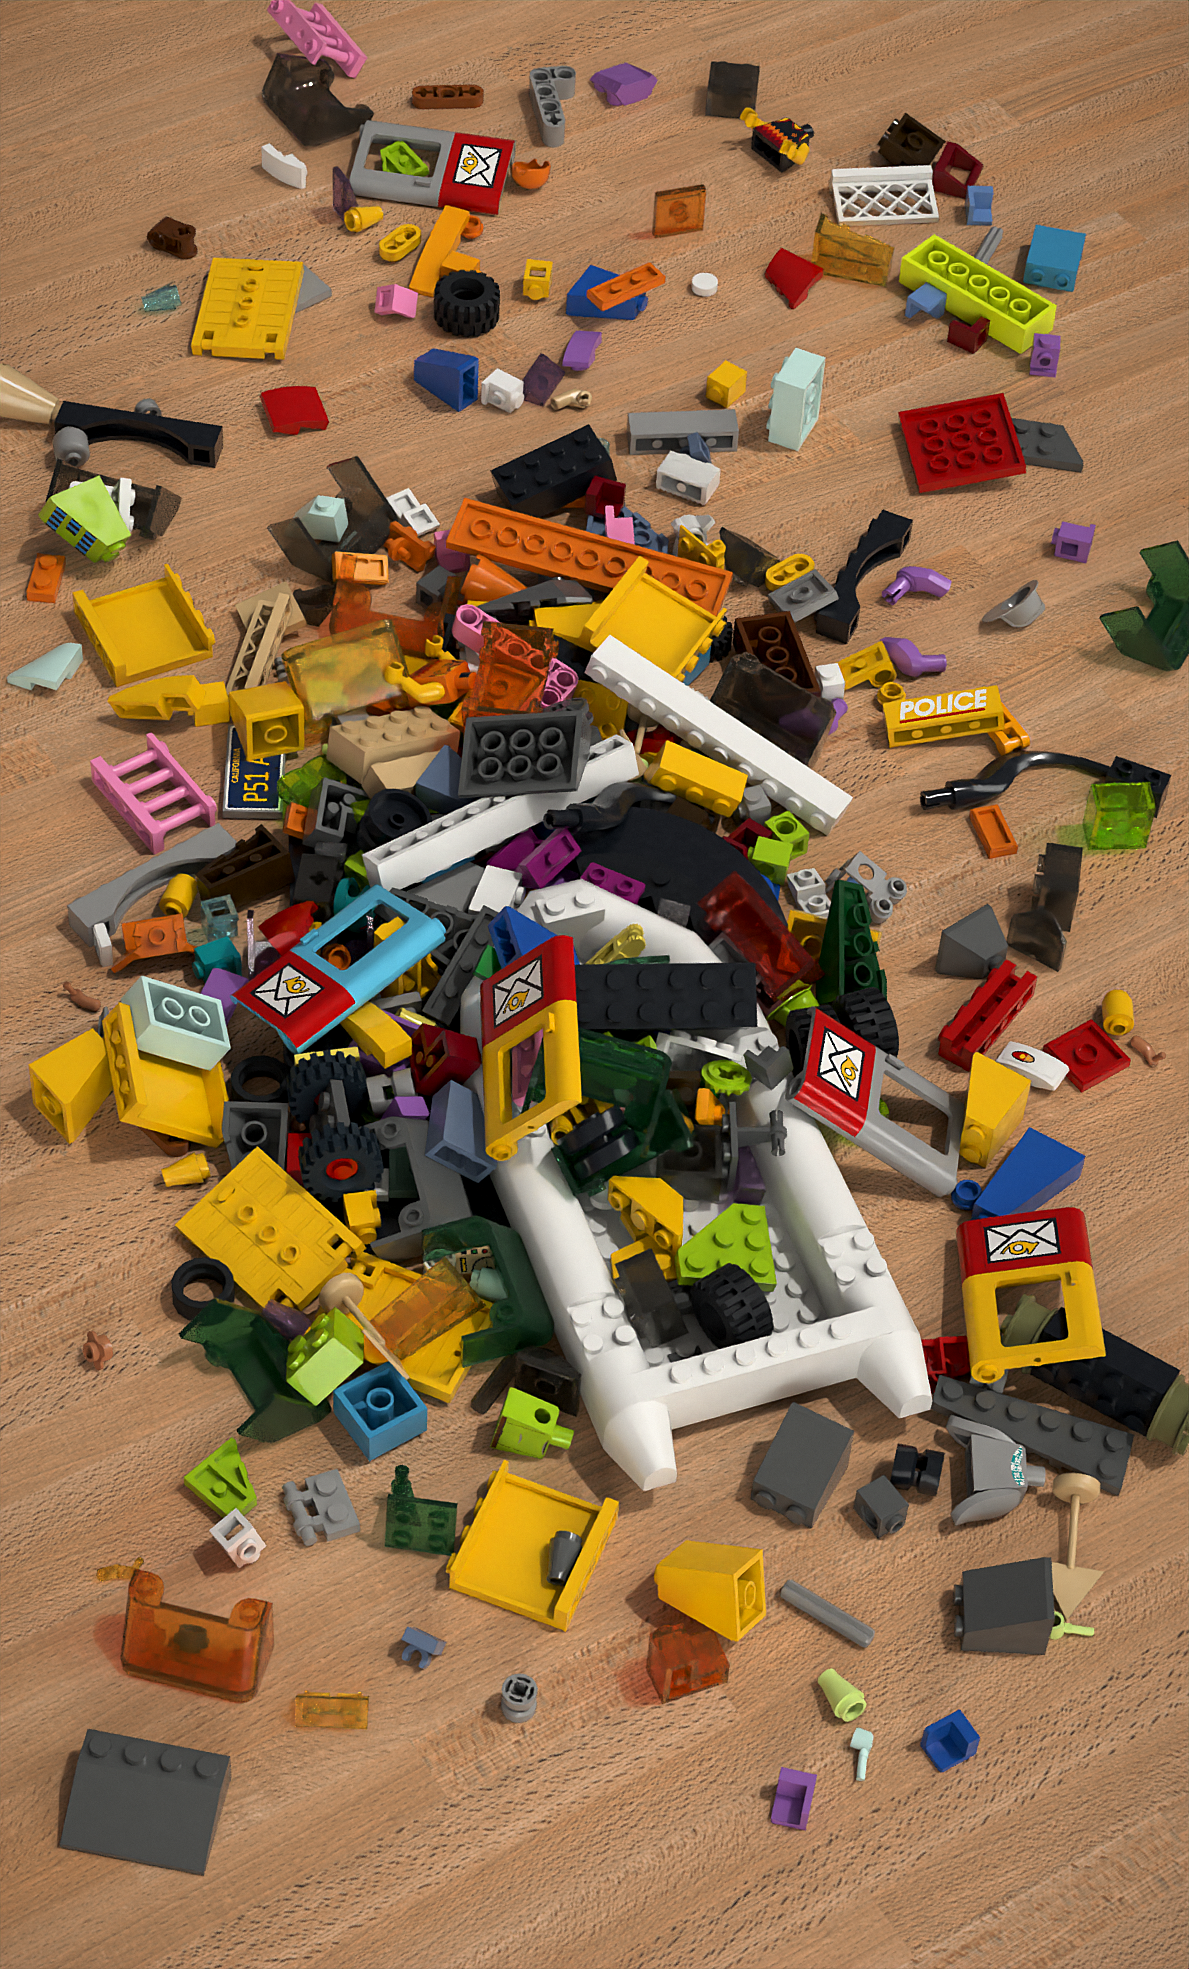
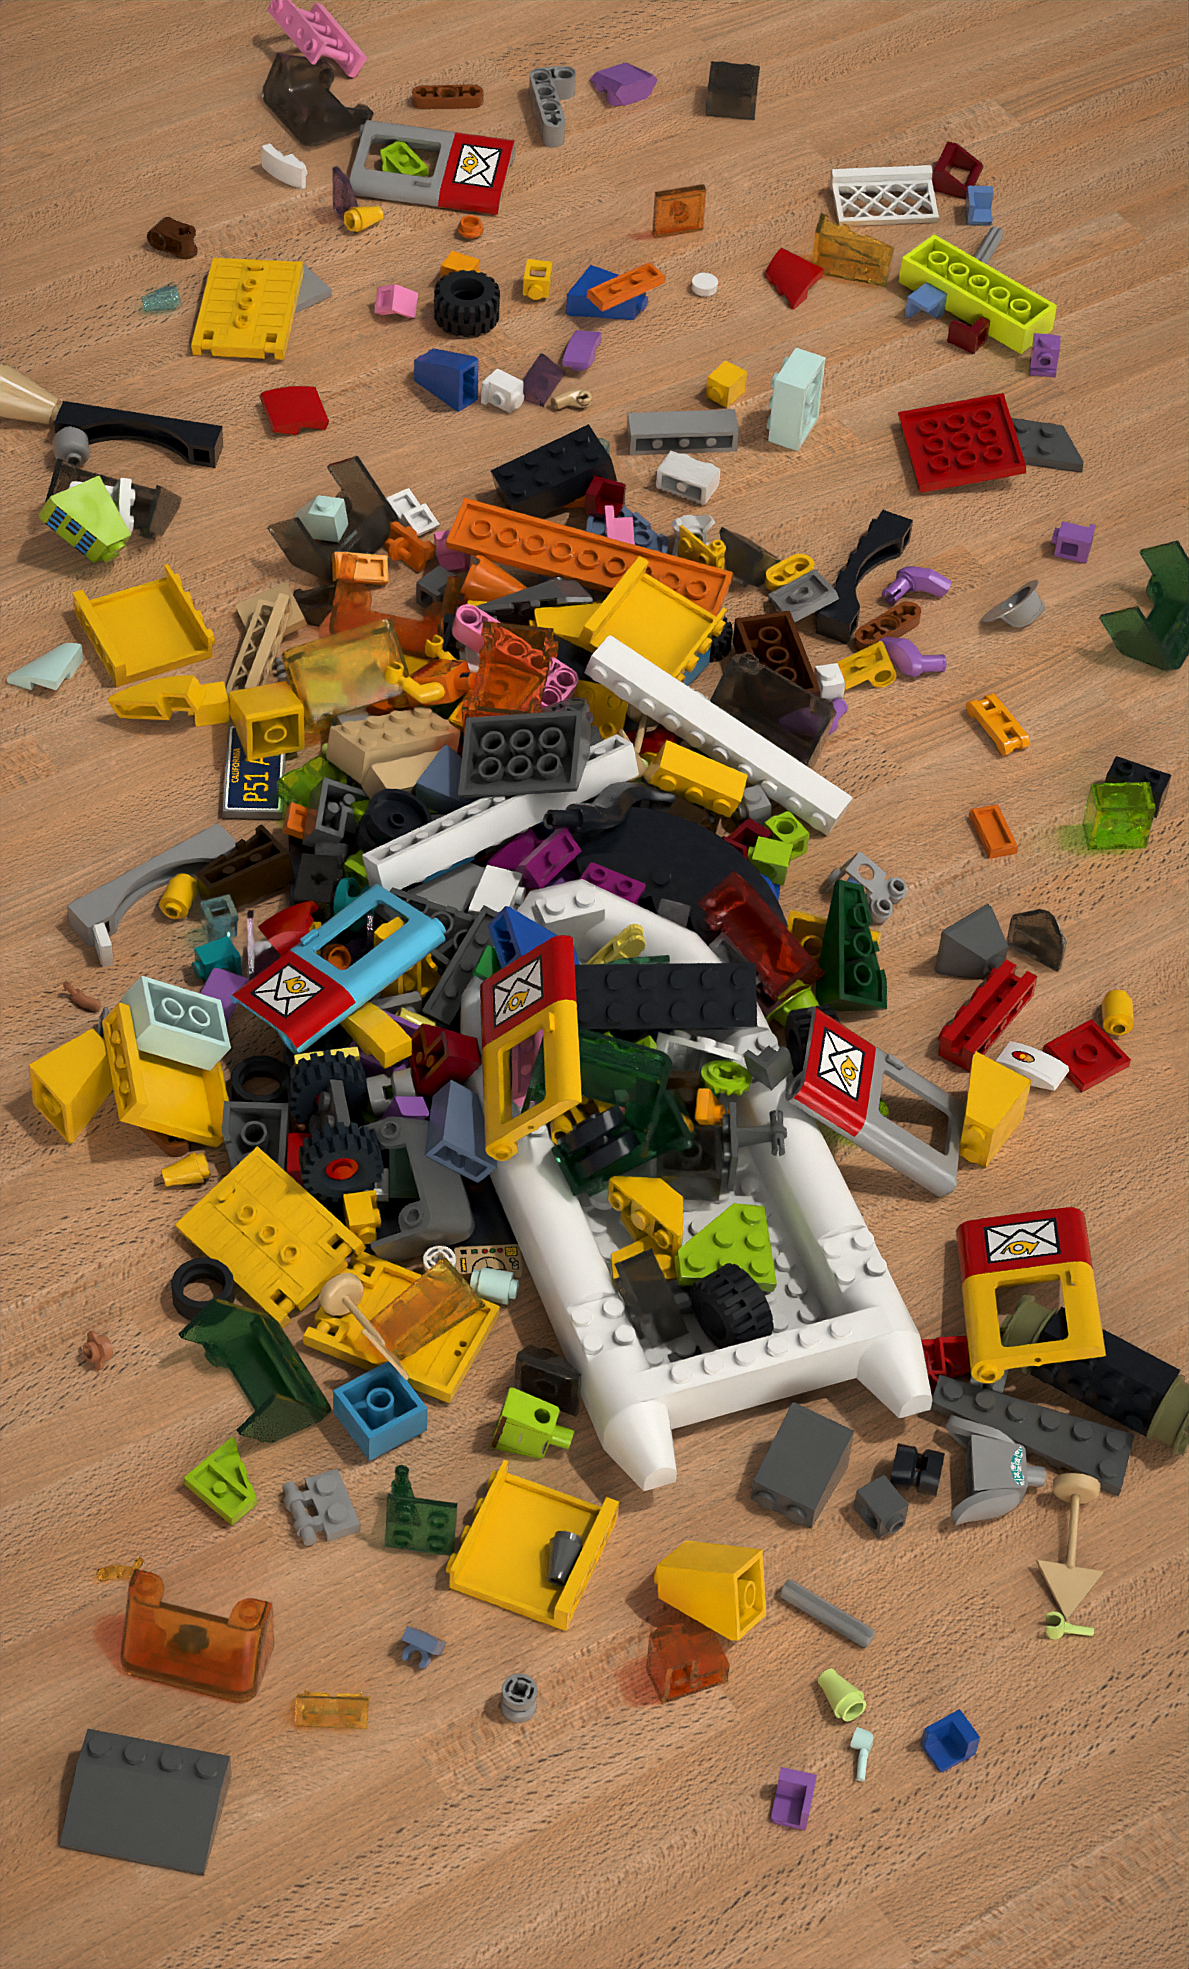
orange plate [26,553,66,603] -> none
bright pink fence [90,732,217,854] -> none
orange piece [110,913,198,973] -> none
light grey bush [134,398,162,416] -> none
white brick [209,1508,266,1569] -> none
cone [260,1298,312,1341] -> none
lime brick [286,1307,364,1406] -> none
yellow plate [379,224,421,262] -> none
light orange slope [409,205,470,298] -> none
clear green windscreen [422,1216,554,1368] -> none
clear smoke axle [471,1334,536,1414] -> none
orange hair [510,159,551,189] -> none
sand blue tile [680,432,712,464] -> none
clear purple slope [732,1146,766,1205] -> none
torso [740,107,814,173] -> none
white slope [786,868,831,918] -> none
black tyre [832,987,899,1058] -> none
dark brown plate [877,112,946,167] -> none
yellow plate [877,682,906,706] -> none
yellow brick [883,685,1004,748] -> none
black animal [920,751,1111,810] -> none
blue plate [951,1180,983,1210] -> none
dark grey slope [953,1557,1055,1655] -> none
blue slope [971,1127,1086,1220] -> none
dark azure panel [1023,225,1086,292] -> none
clear smoke brick [1030,842,1083,932] -> none
nougat piece [1130,1035,1166,1065] -> none
none -> dark orange beam [854,601,921,652]

